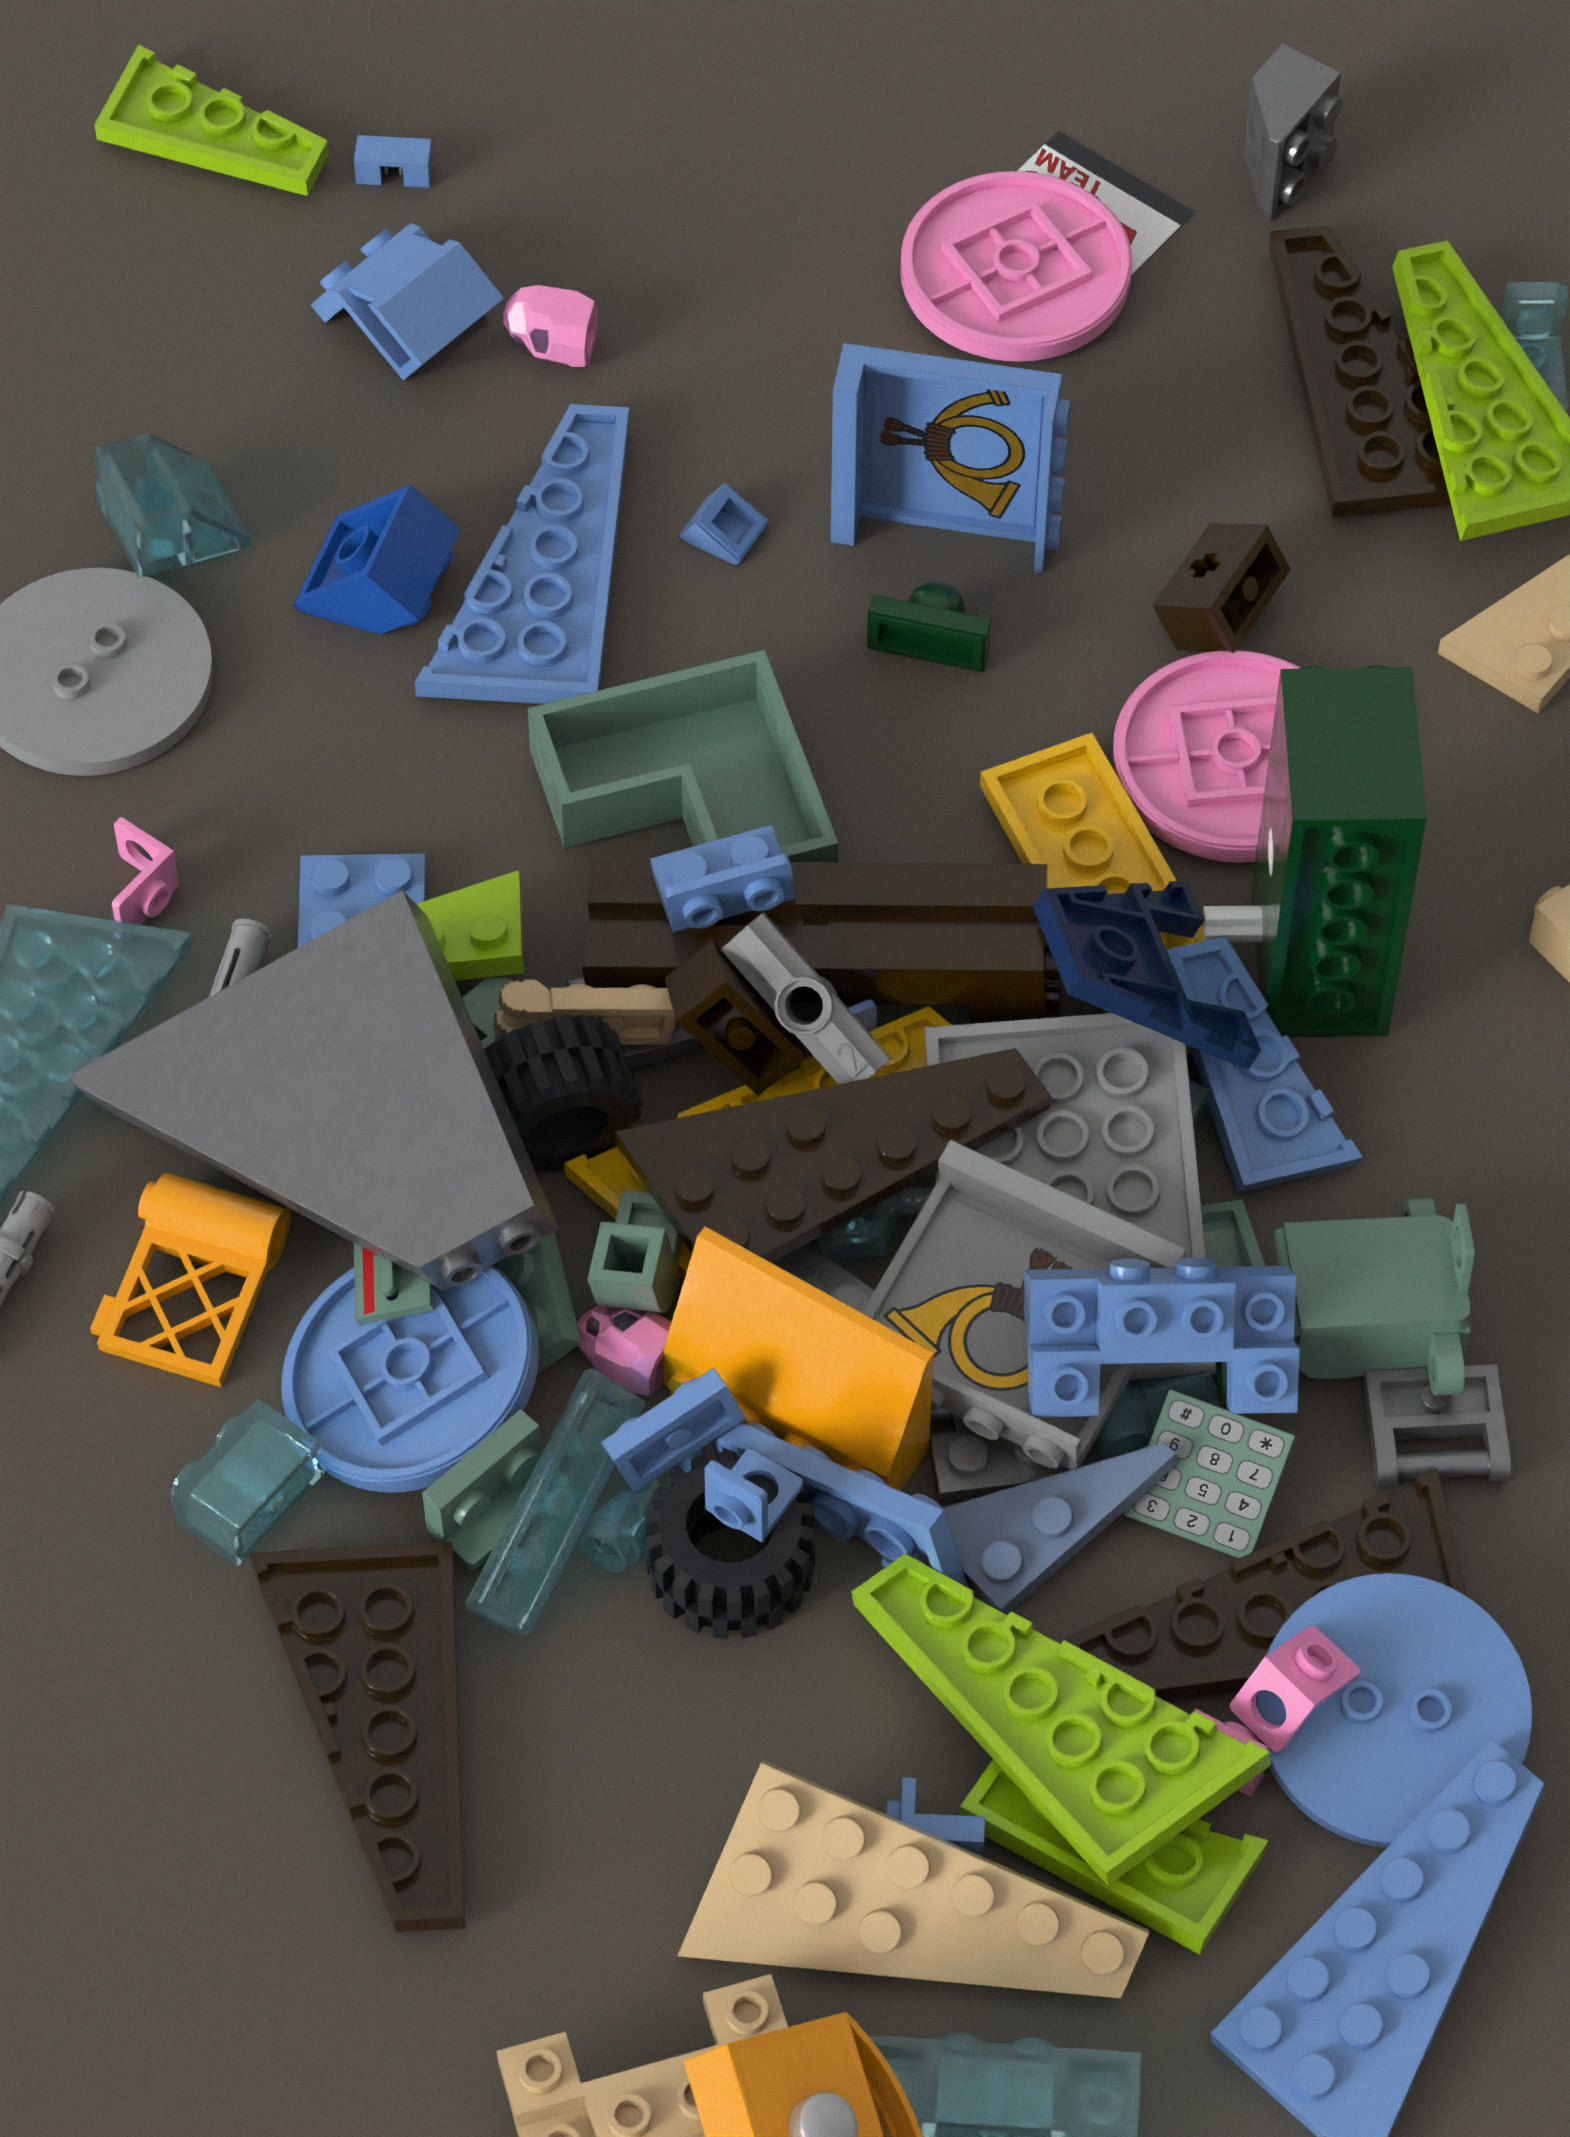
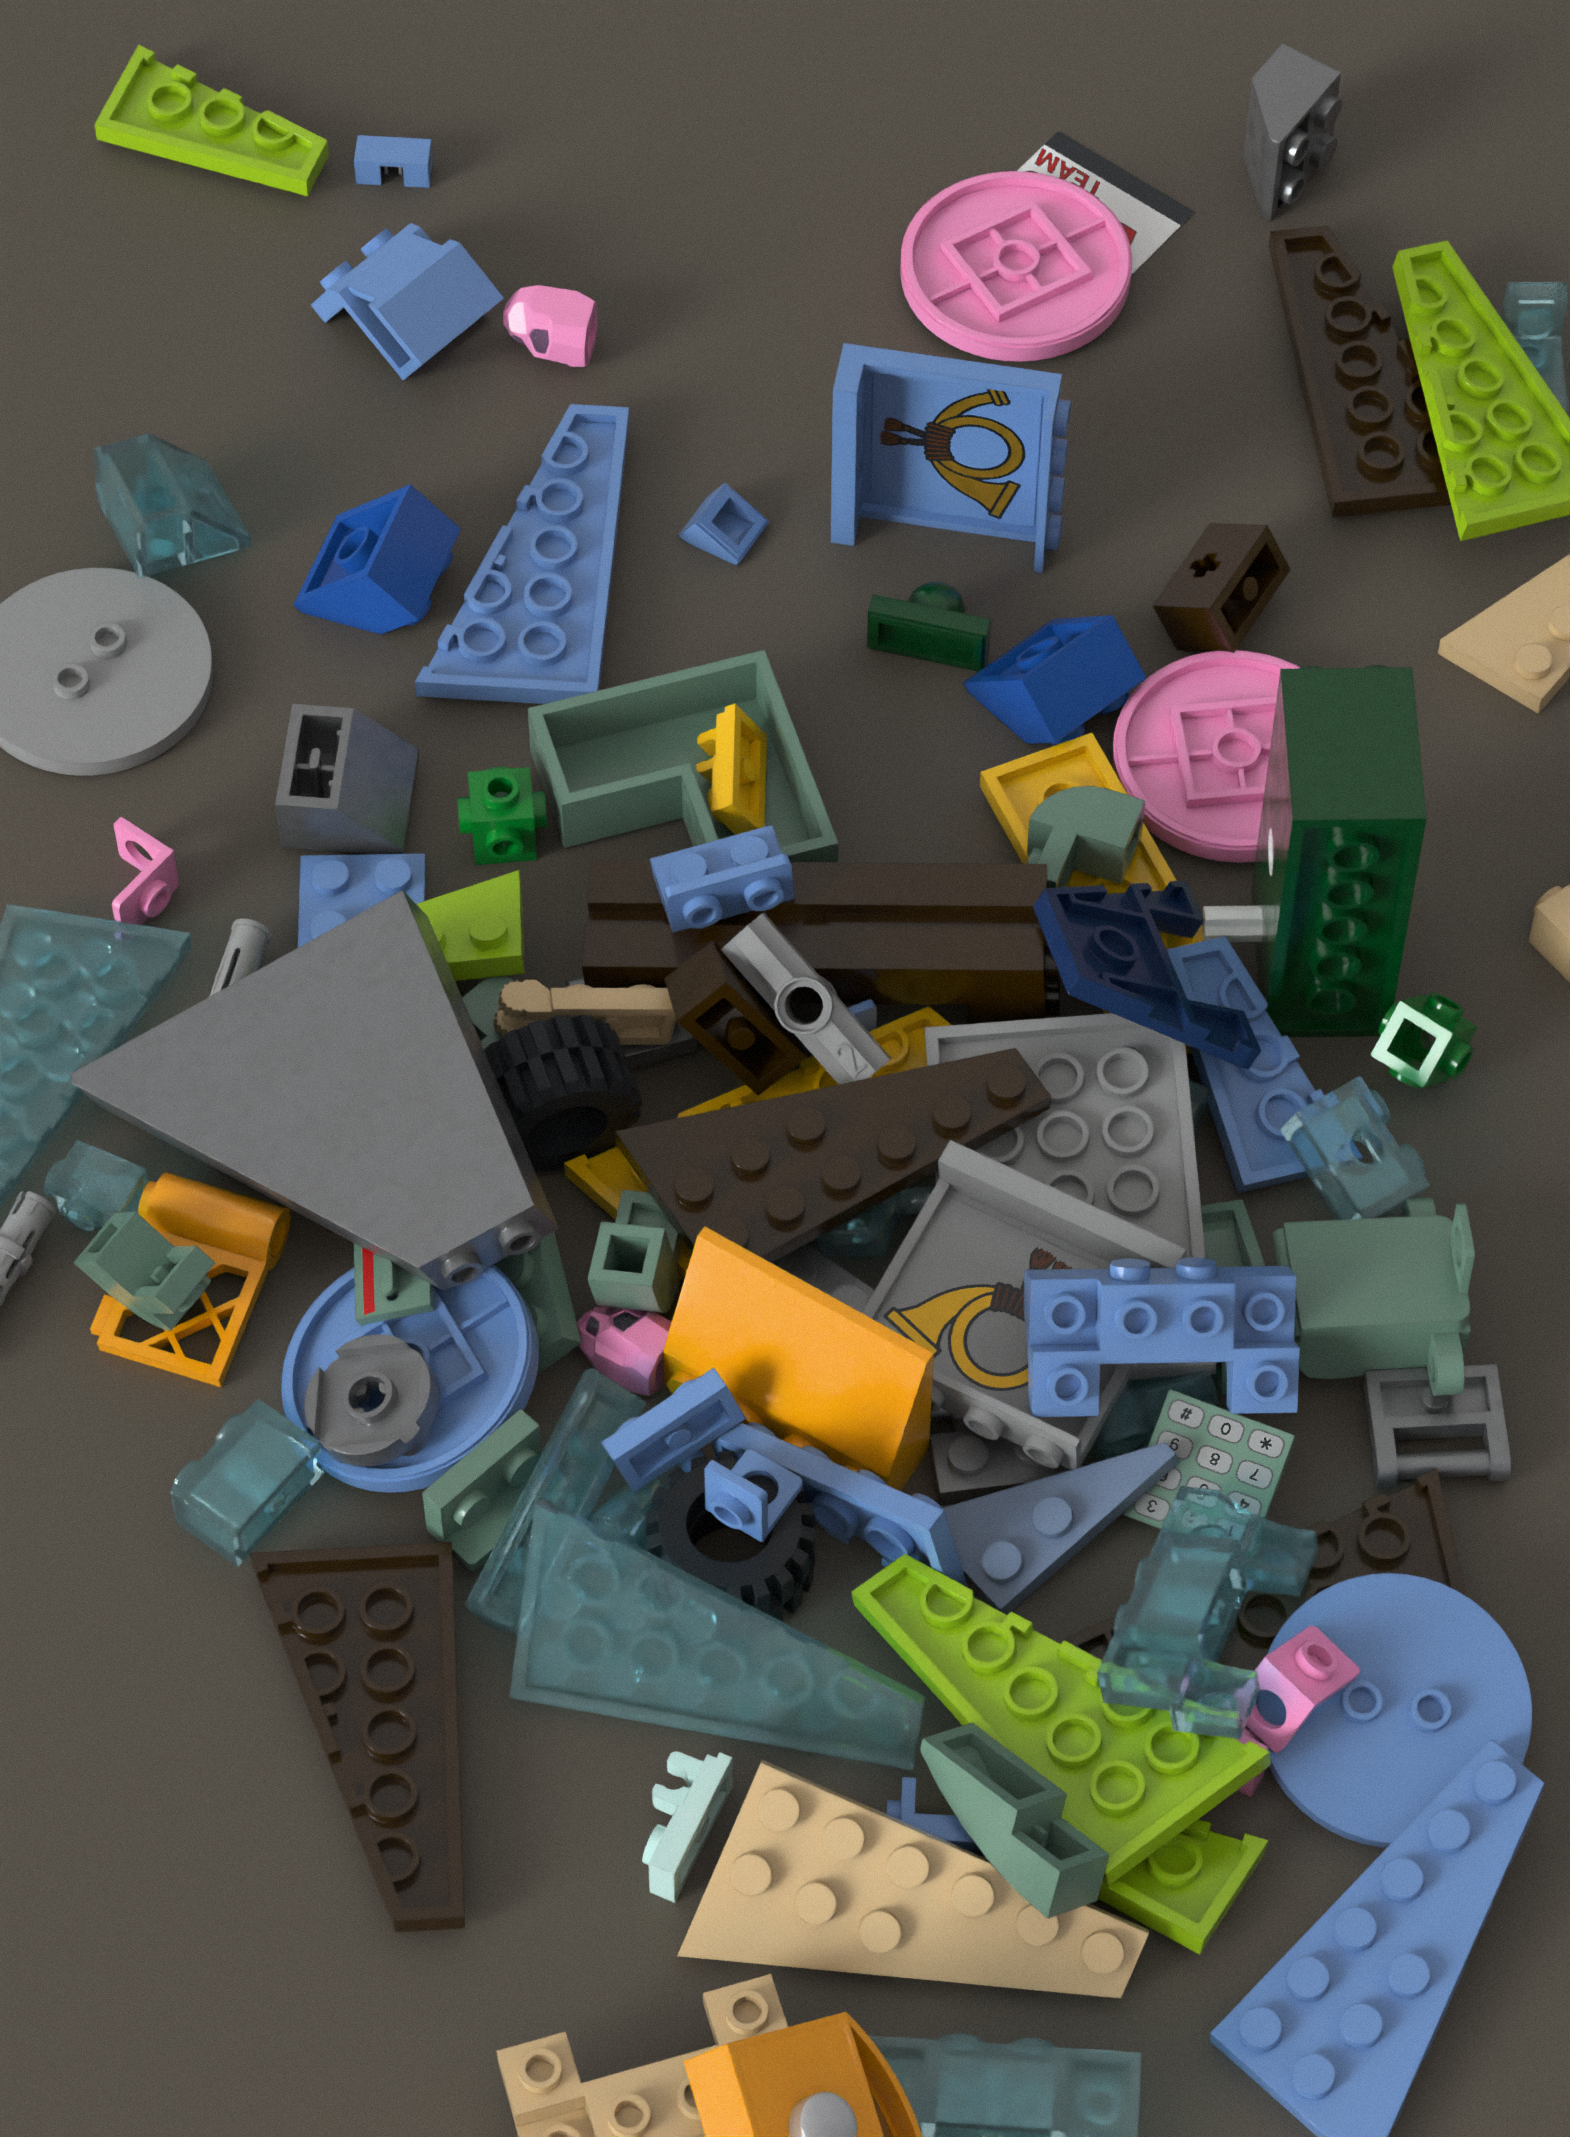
none -> clear light blue brick [44,1140,148,1231]
none -> sand green brick [74,1212,215,1331]
none -> flat silver slope [275,704,419,854]
none -> flat silver plate [304,1334,440,1467]
none -> green brick [457,766,547,865]
none -> clear light blue wing [509,1496,925,1770]
none -> light aqua plate [642,1751,733,1903]
none -> yellow plate [696,703,767,835]
none -> sand green slope [920,1723,1109,1919]
none -> blue slope [963,615,1146,746]
none -> sand green brick [1027,786,1145,888]
none -> clear light blue bracket [1097,1486,1319,1739]
none -> clear light blue brick [1280,1076,1430,1220]
none -> green brick [1370,992,1478,1088]

